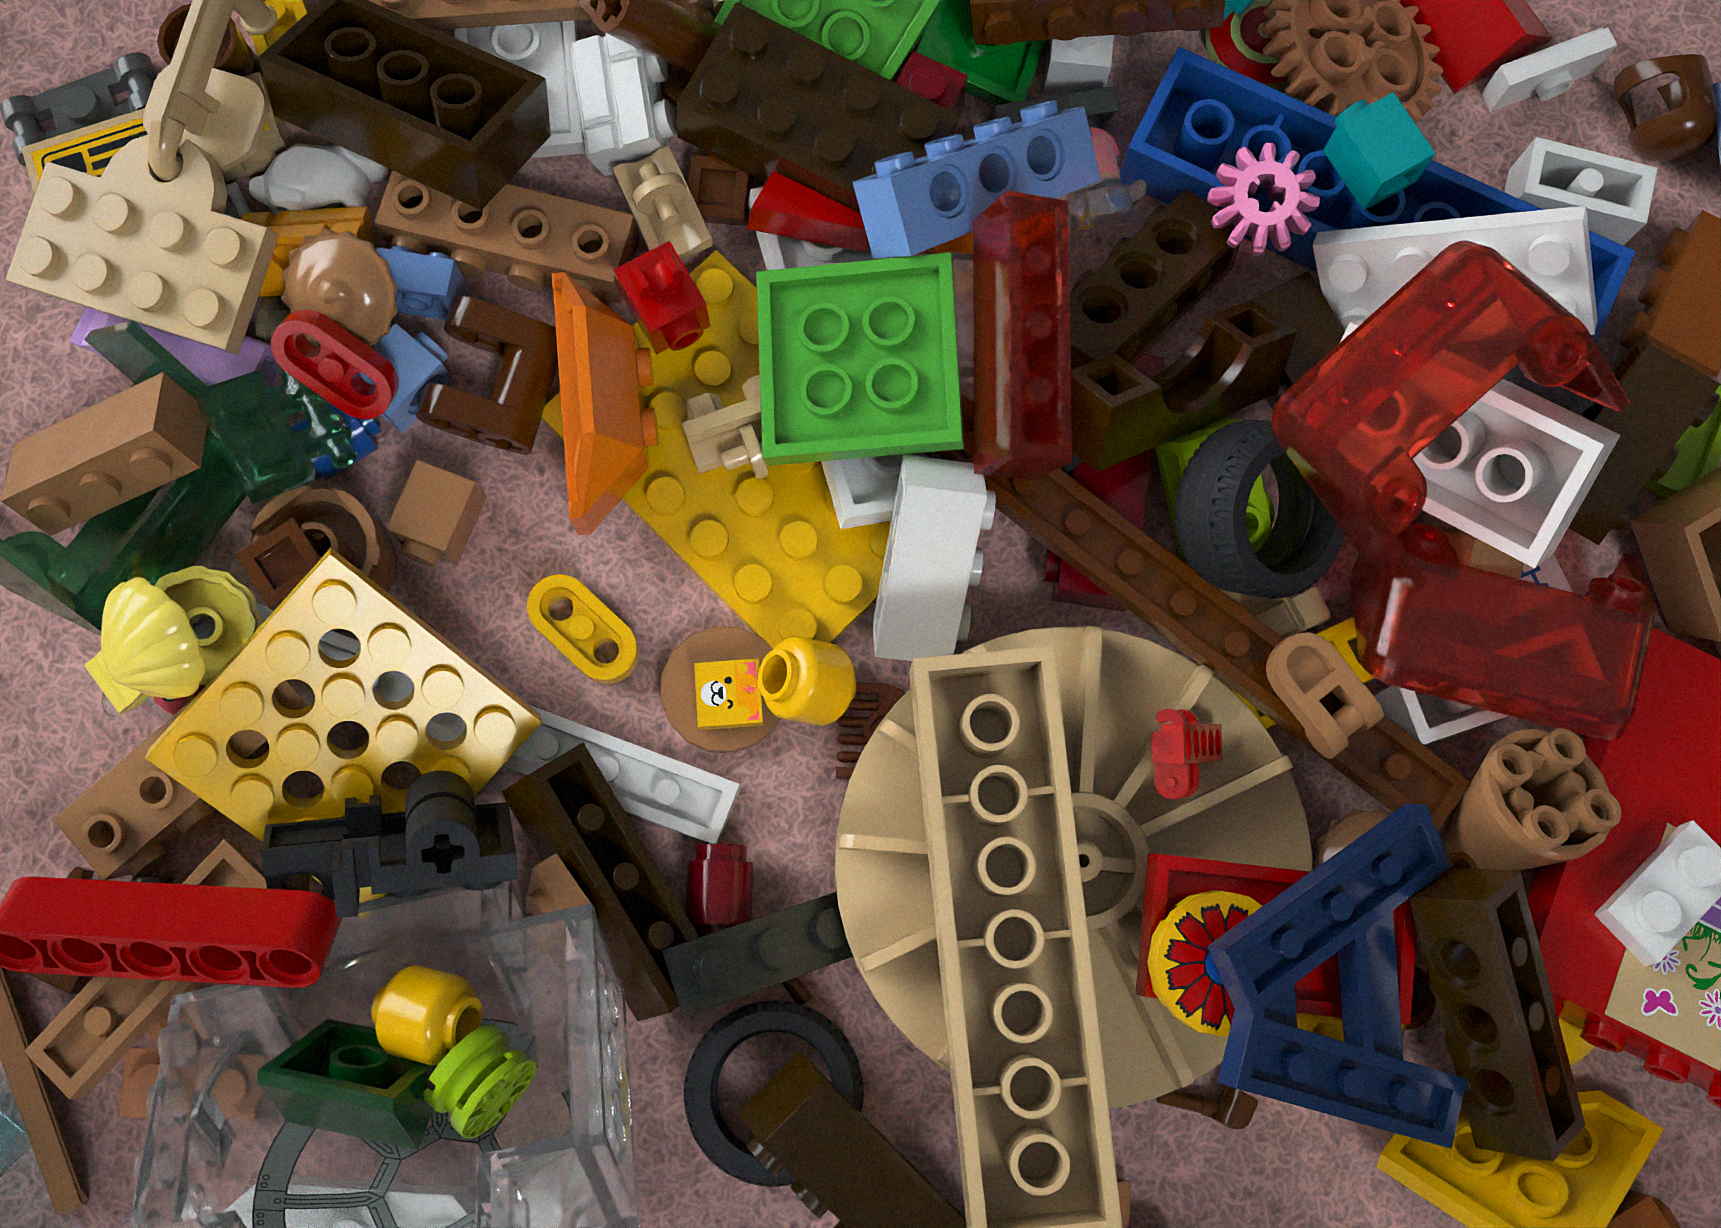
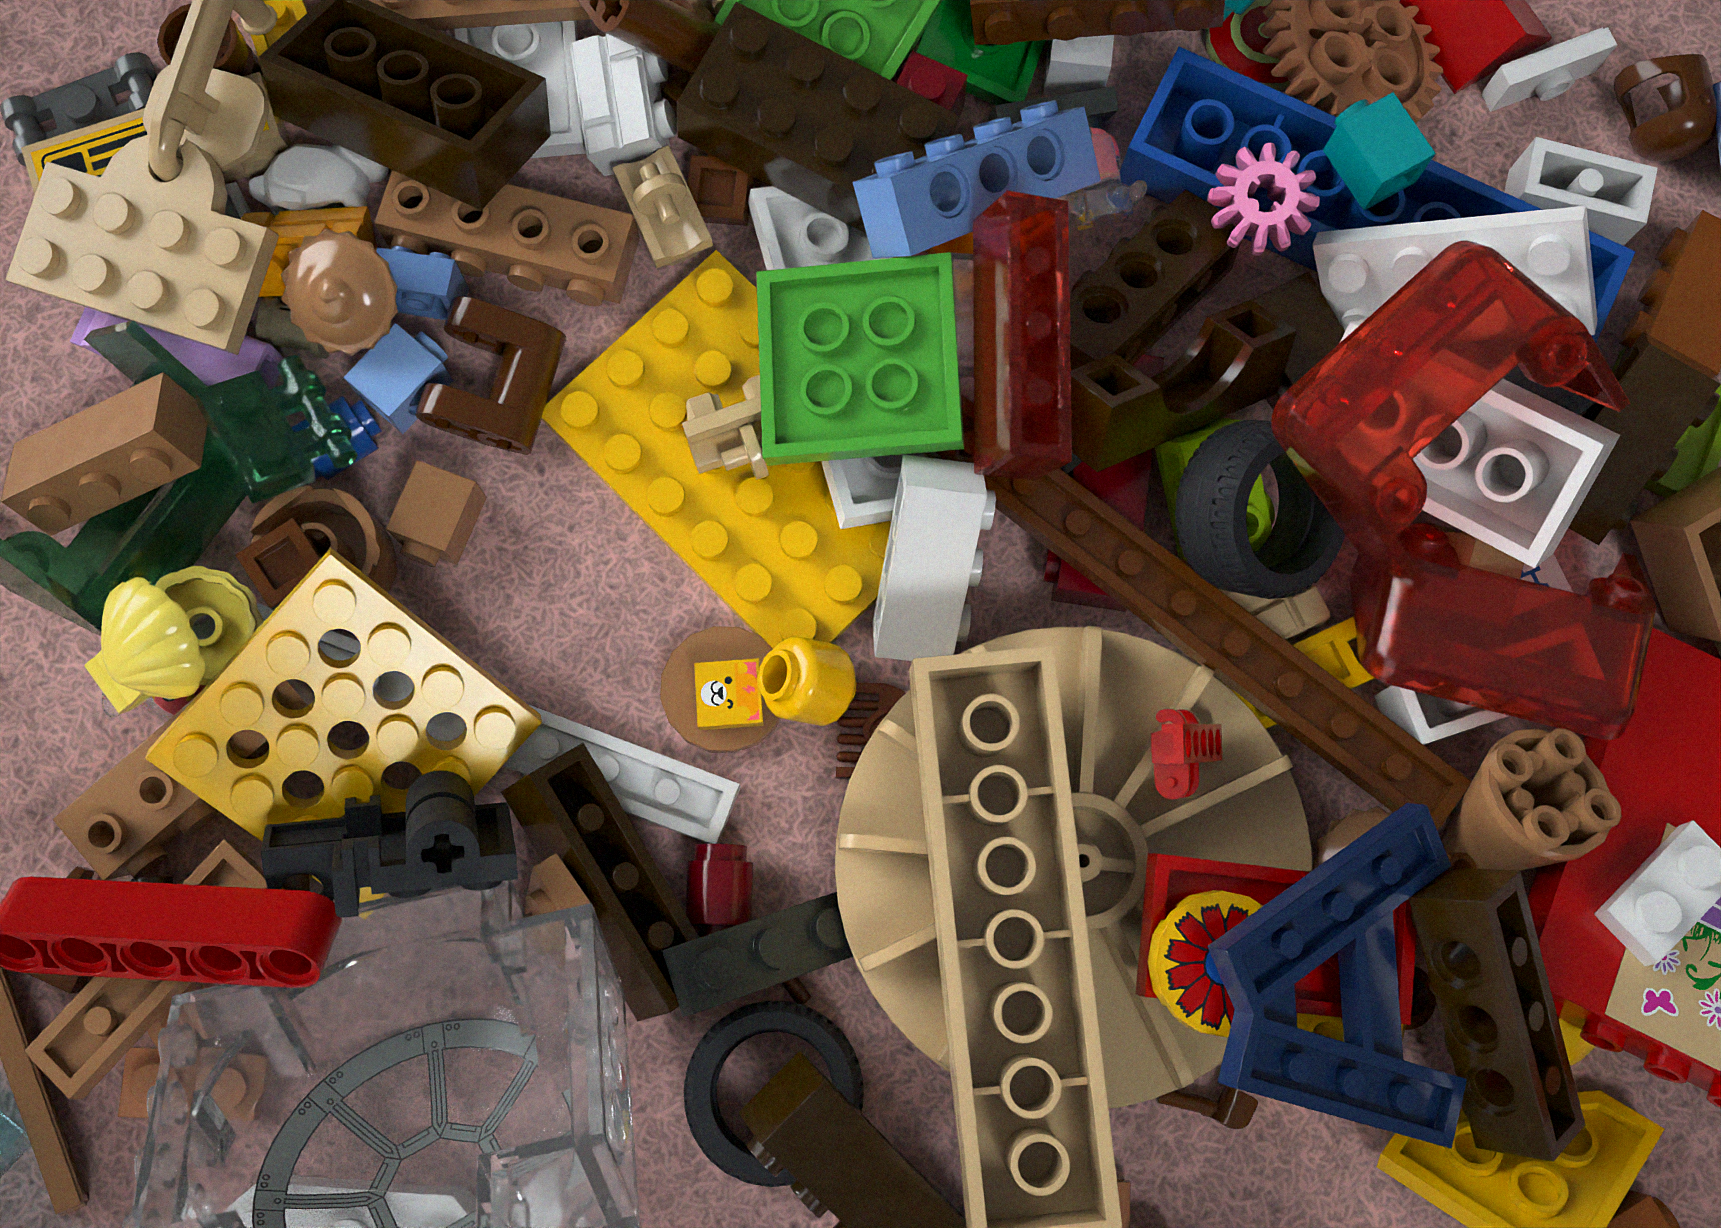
dark green slope [257,1019,437,1150] -> none
red plate [271,310,399,419] -> none
yellow head [371,965,483,1066] -> none
lime wheel [423,1023,537,1140] -> none
yellow plate [527,574,639,684] -> none
orange wedge [551,272,659,535] -> none
red brick [614,240,711,355] -> none
red piece [747,170,870,252] -> none
medium nougat plate [1266,633,1384,759] -> none

